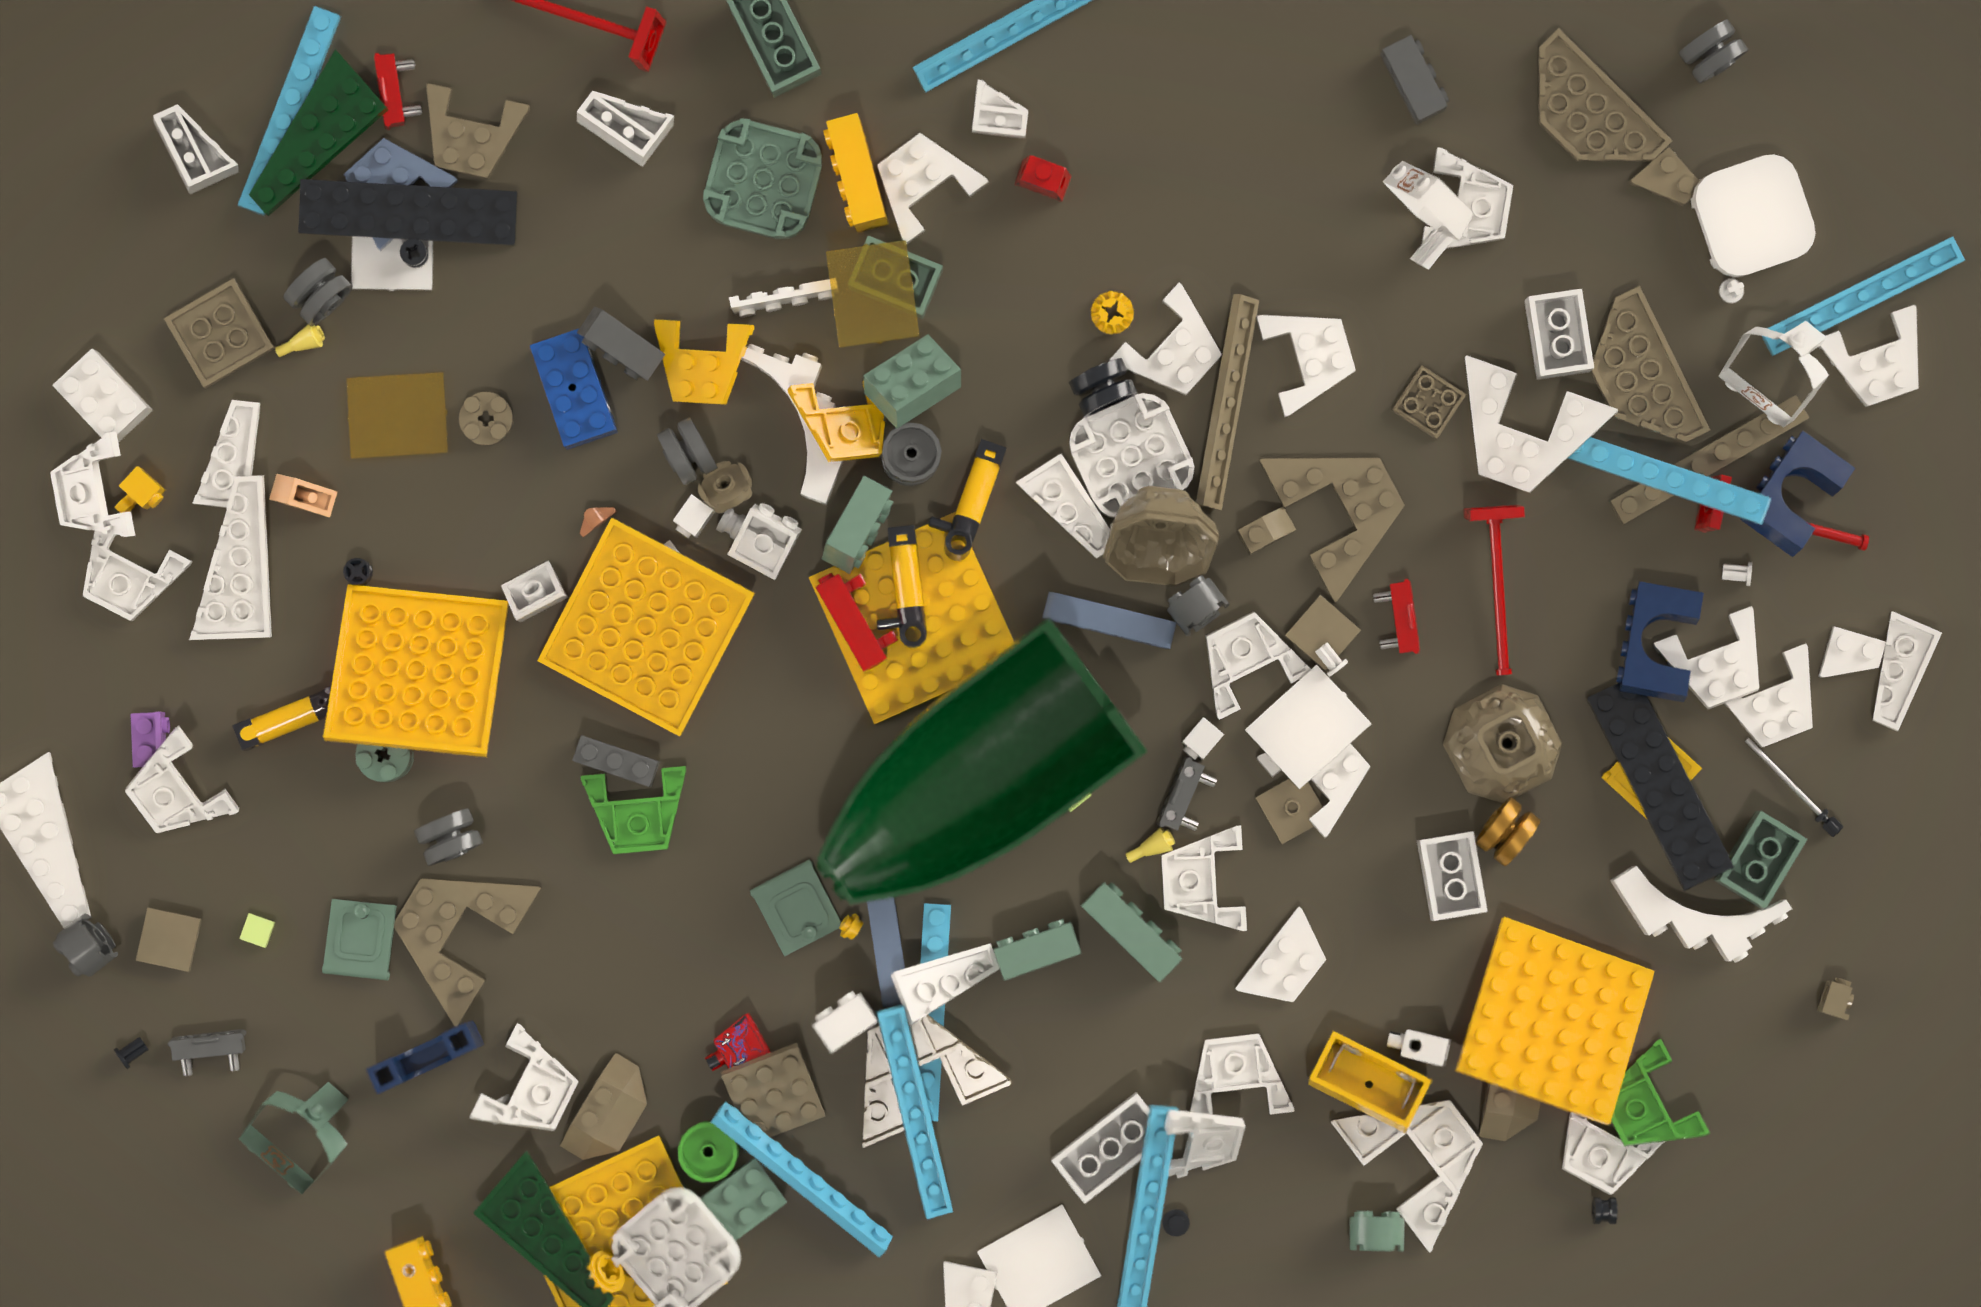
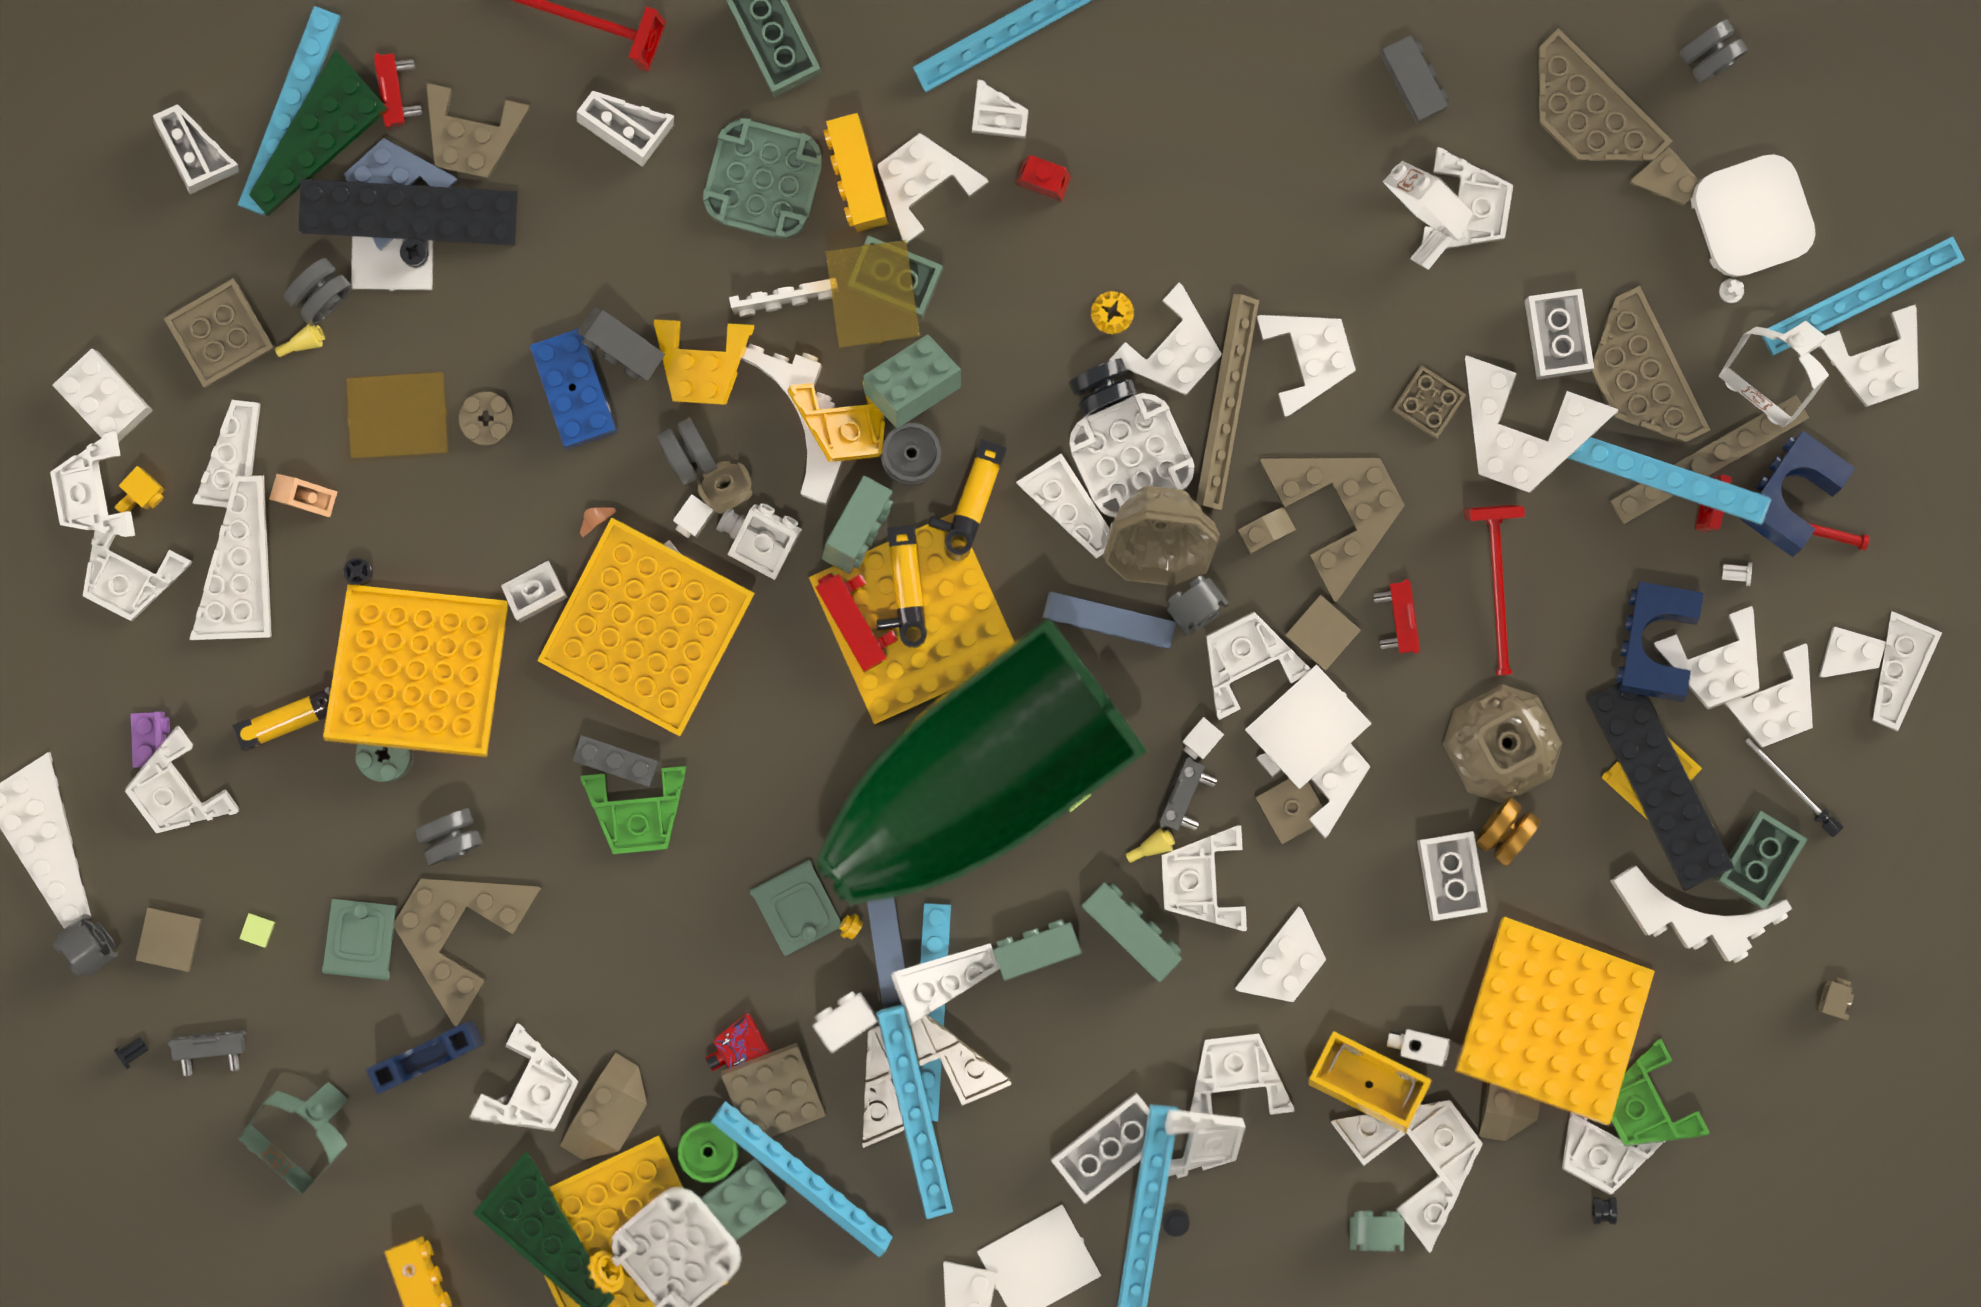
white piece [1315,643,1348,677] -> none

